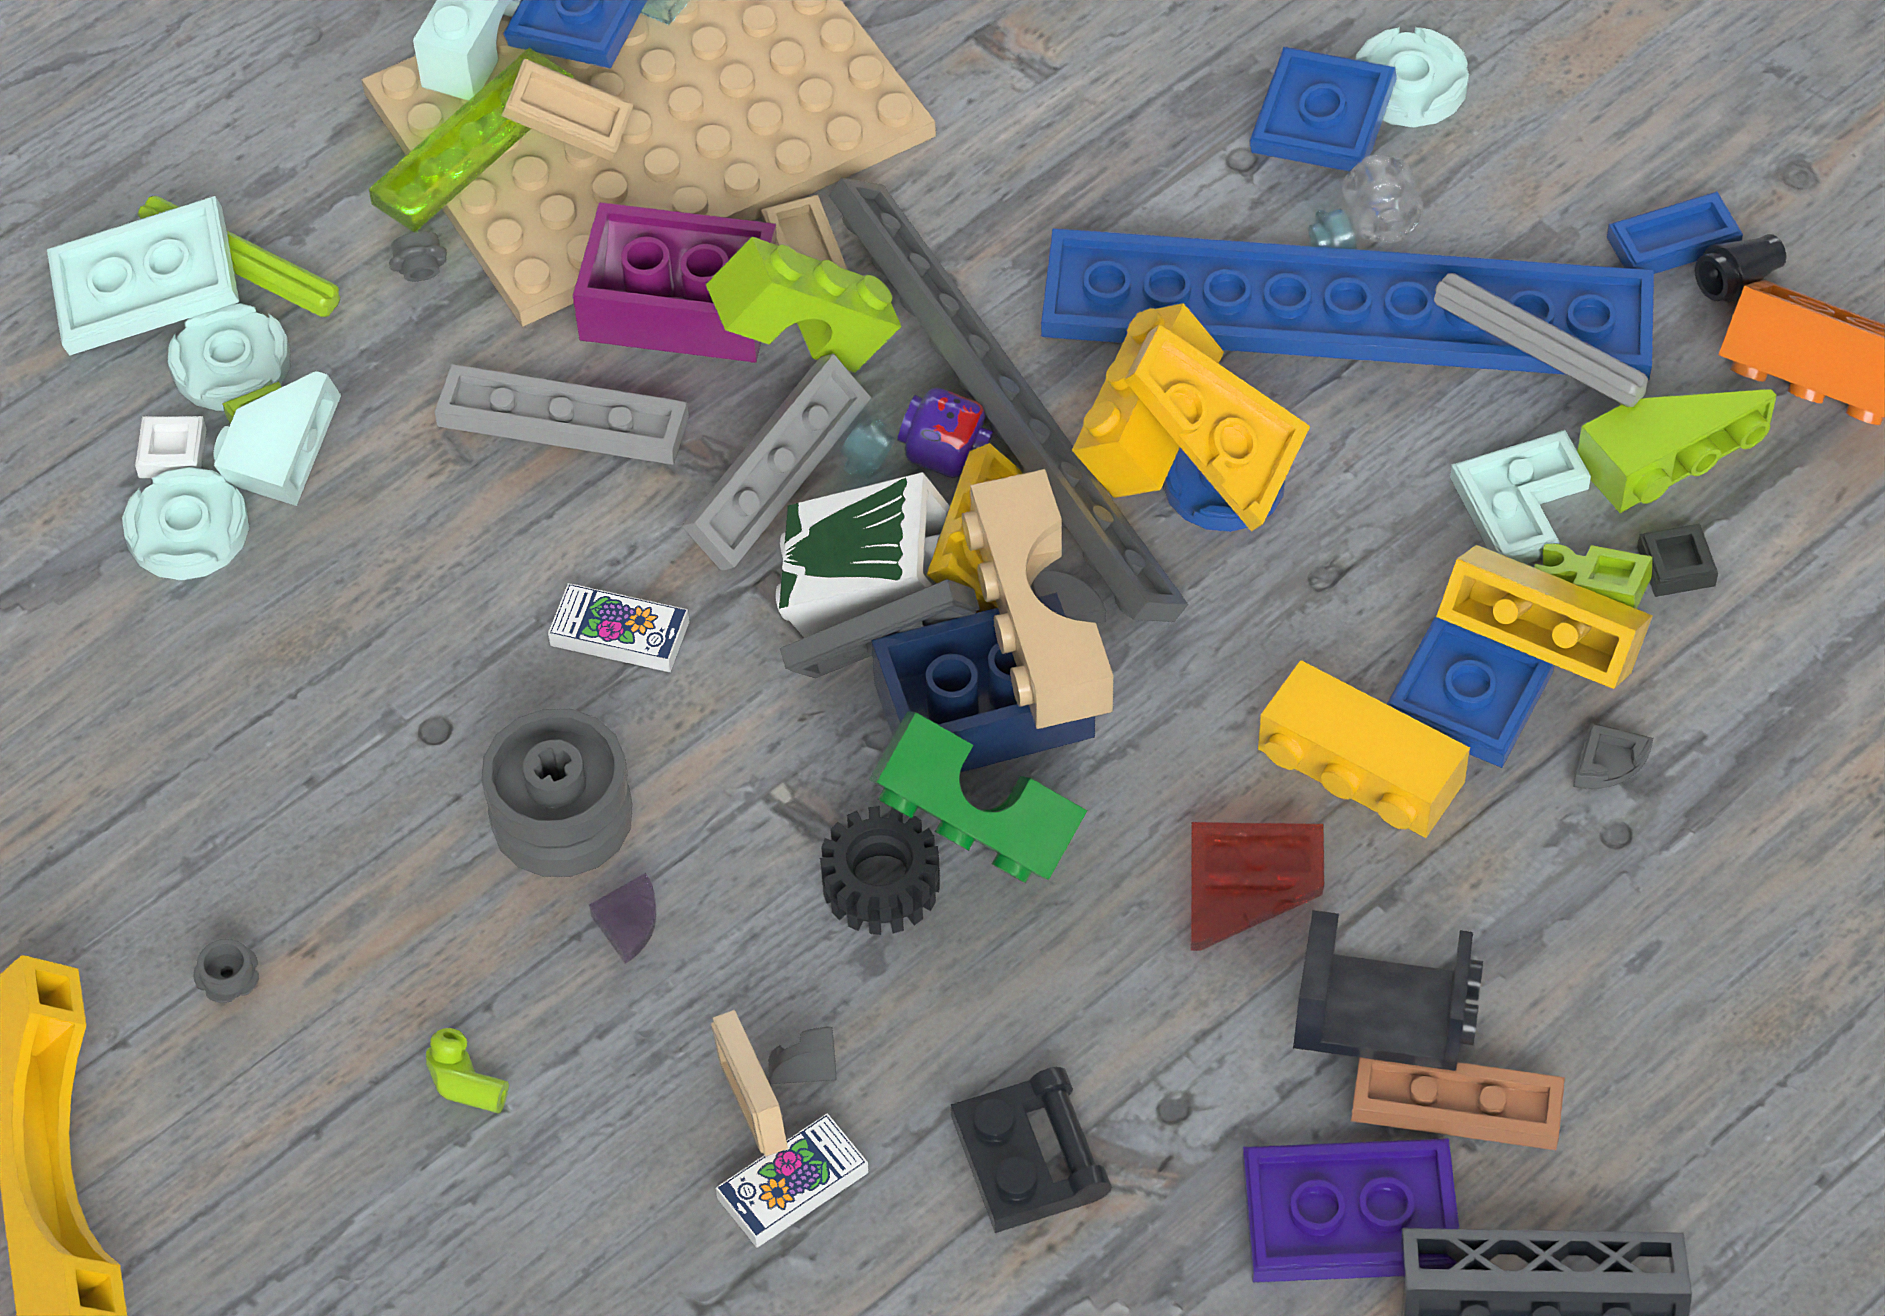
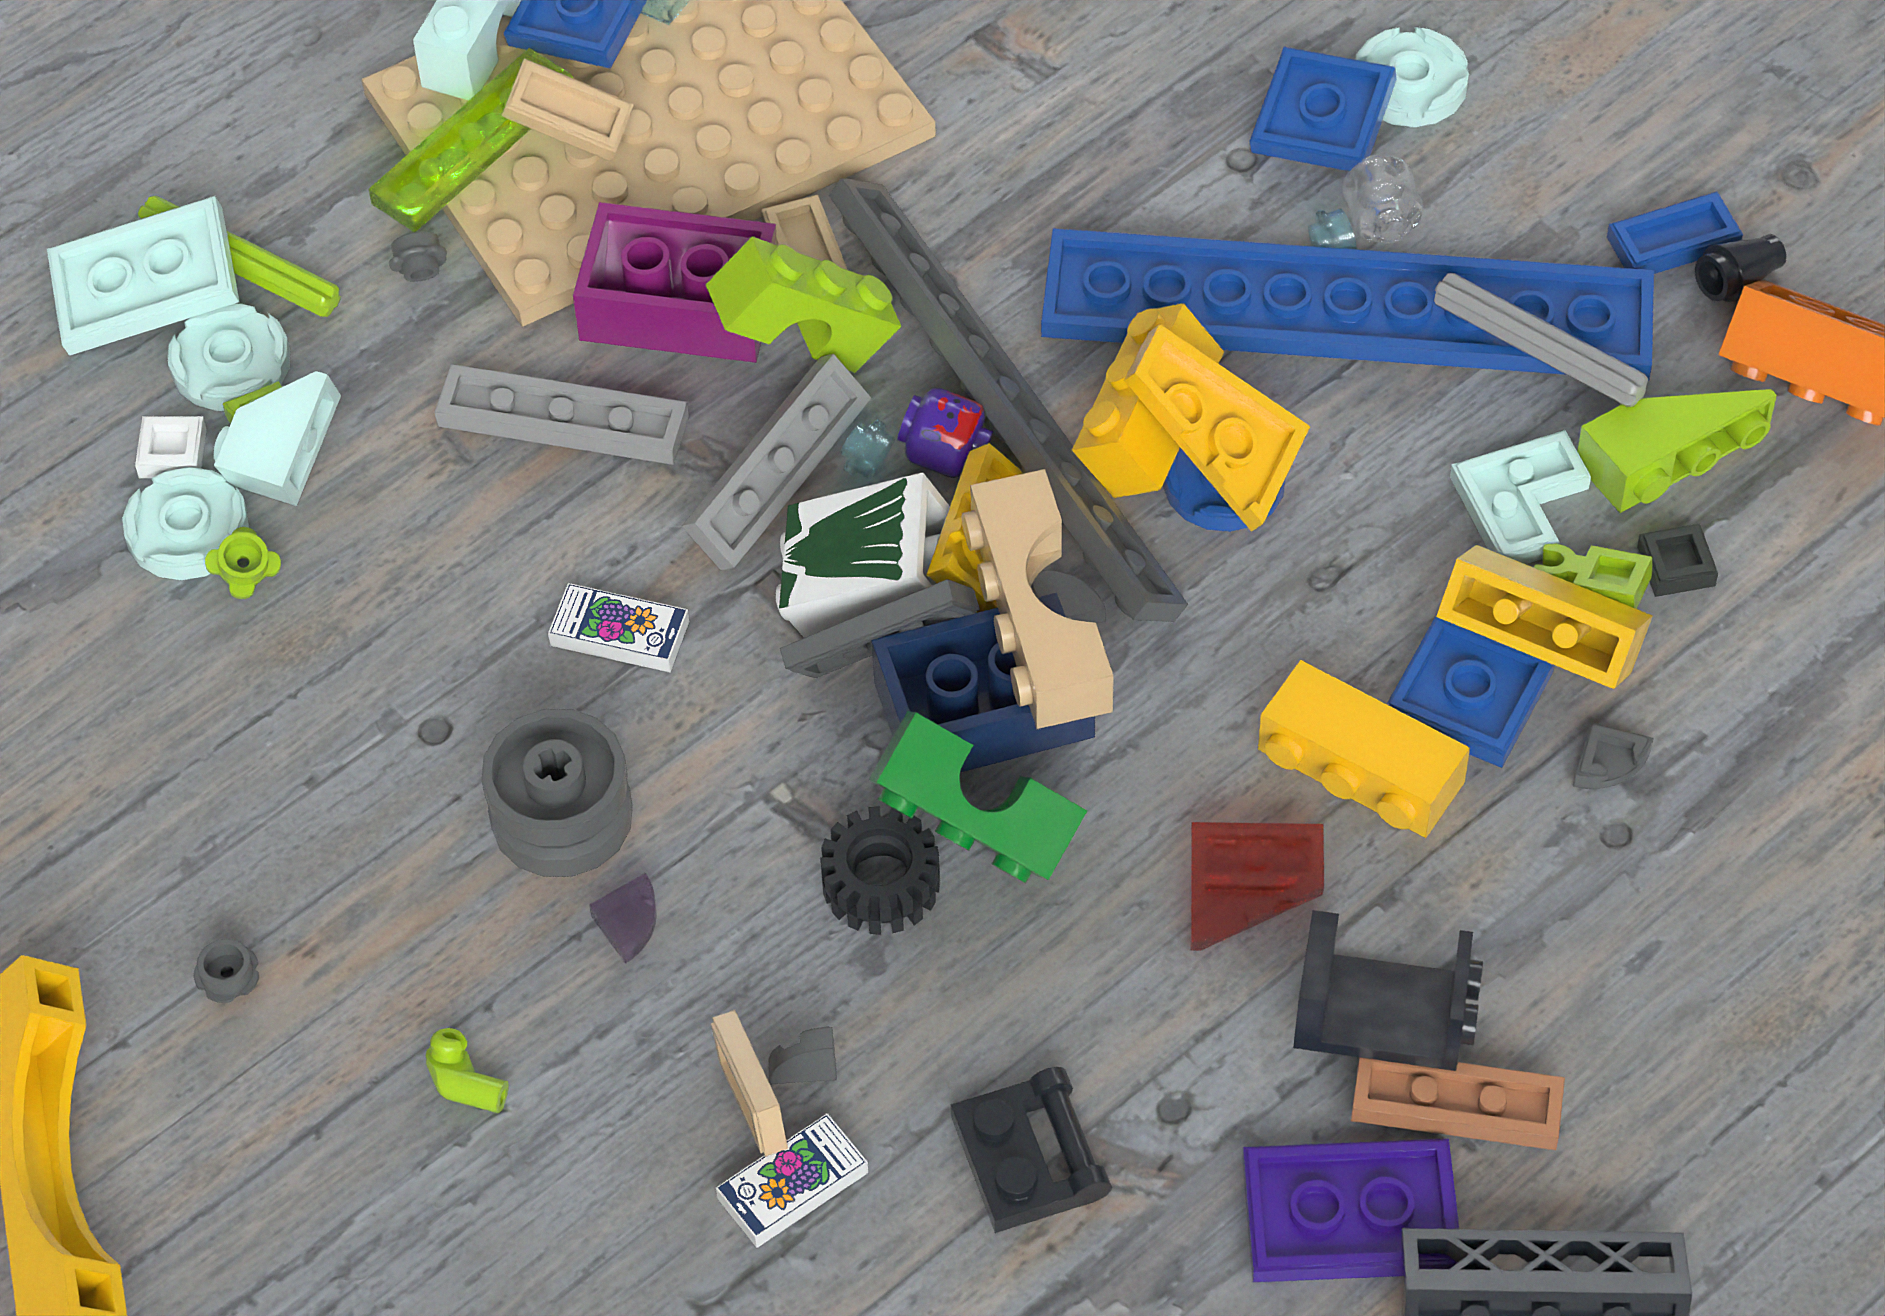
none -> lime plate [205,527,281,599]

